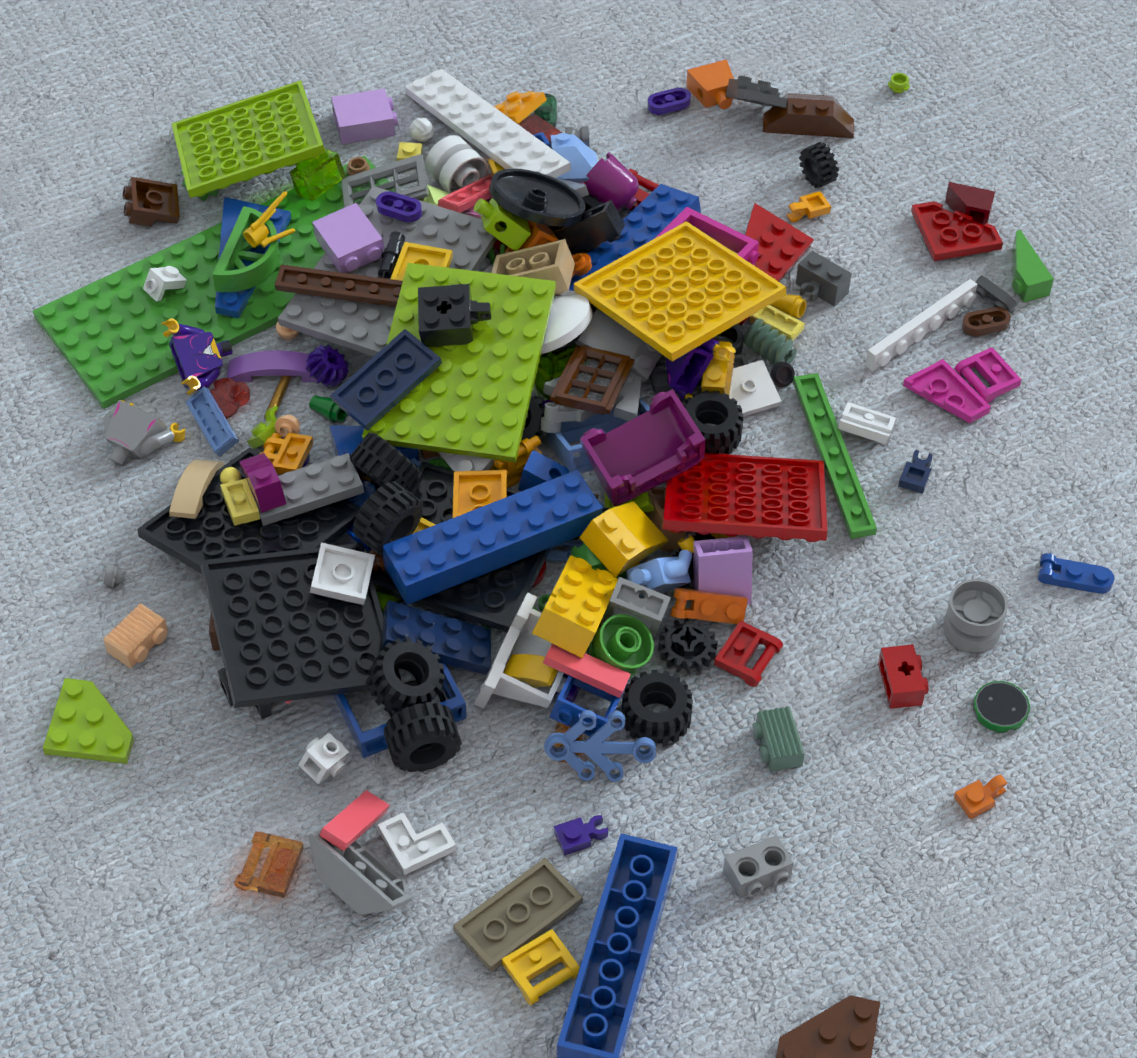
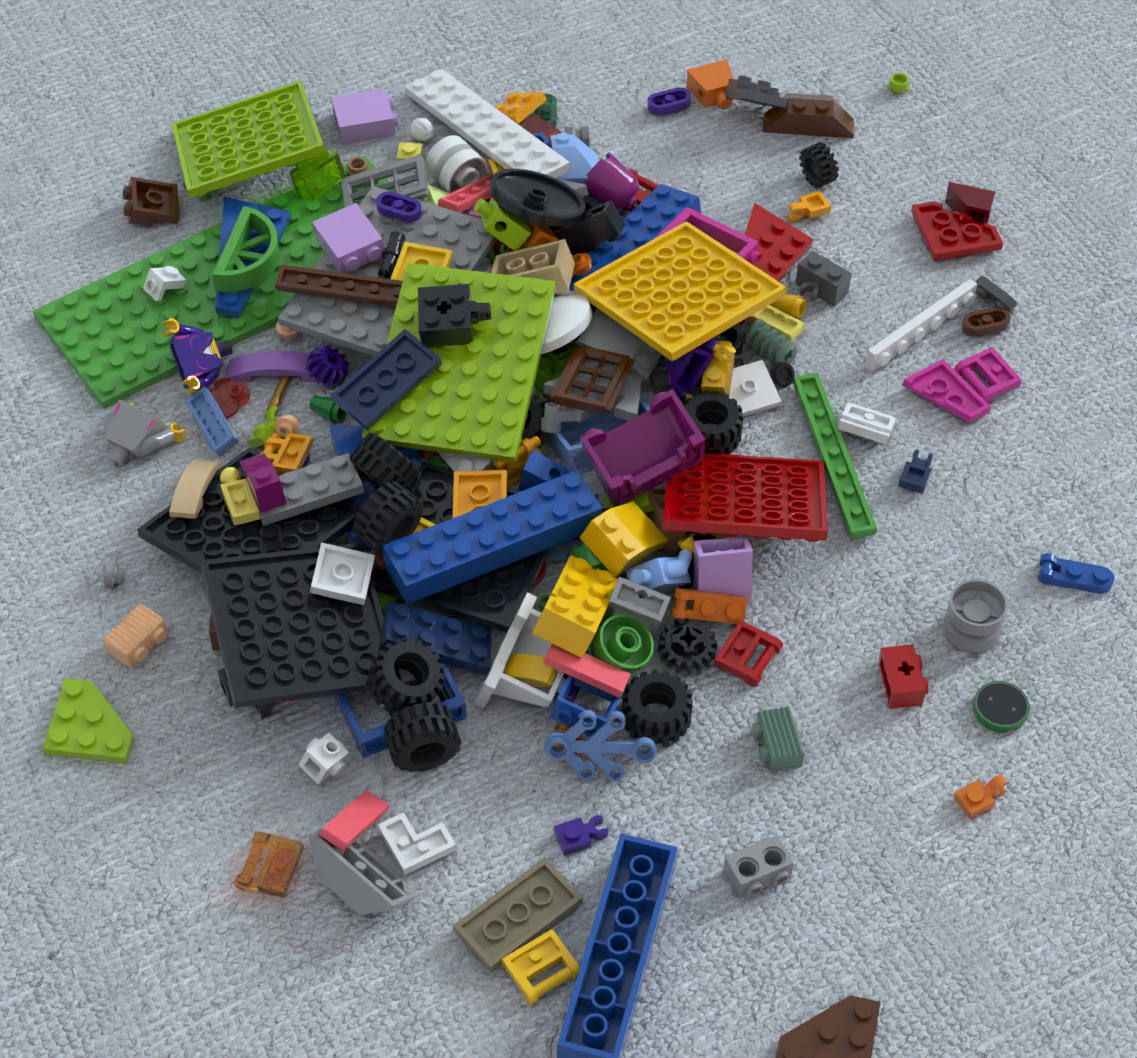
yellow plant [243,191,295,248] -> none
bright green slope [1012,230,1054,303] -> none

